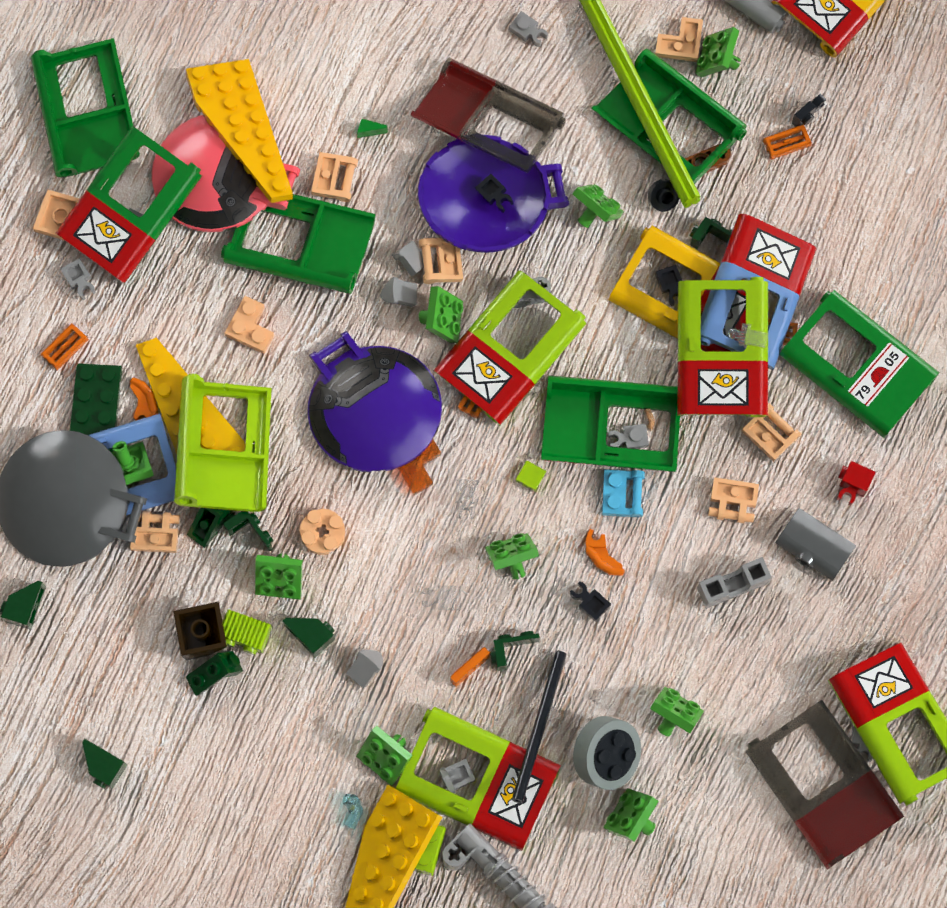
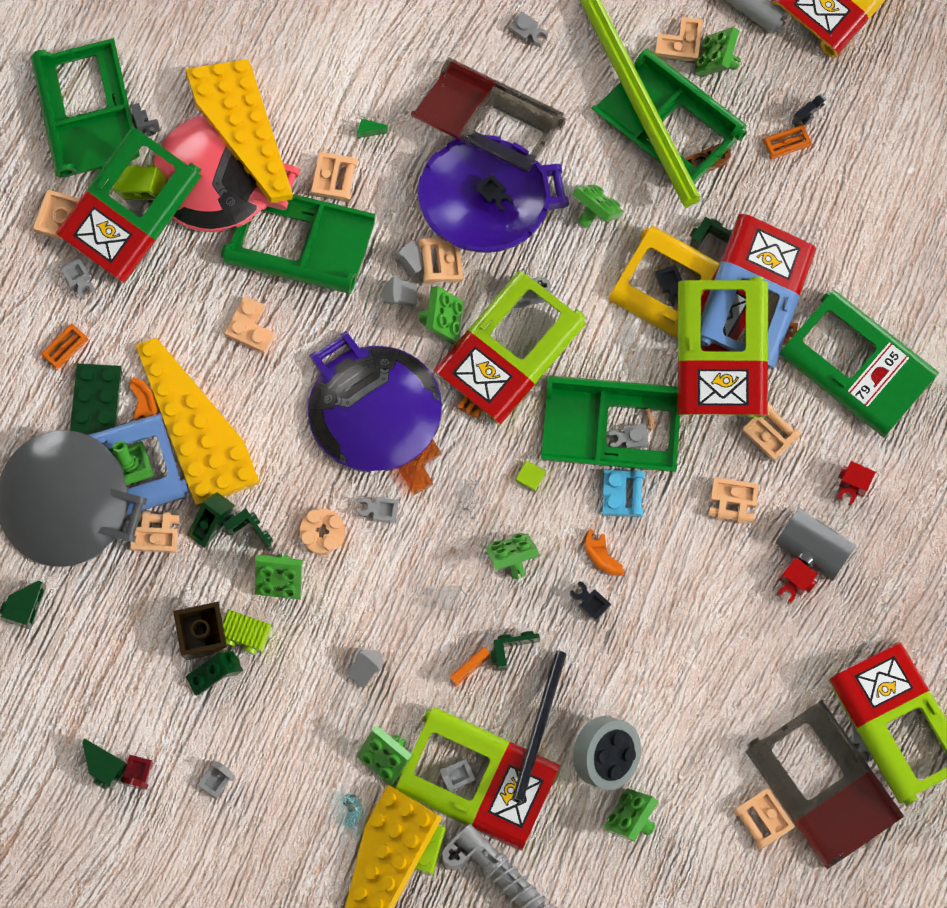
lime piece [174,374,272,512] -> none
dark green slope [283,618,335,658] -> none
black plate [648,179,680,212] -> none
bright green plate [650,687,704,736] -> none
light grey arch [697,557,772,609] -> none
clear piece [728,323,768,348] -> none
none -> lime brick [113,165,167,200]
none -> dark red tile [120,755,153,790]
none -> dark grey bracket [131,103,160,137]
none -> light grey tile [197,761,235,799]
none -> light grey plate [358,497,399,524]
none -> light nougat plate [733,788,795,851]
none -> red brick [777,558,818,604]

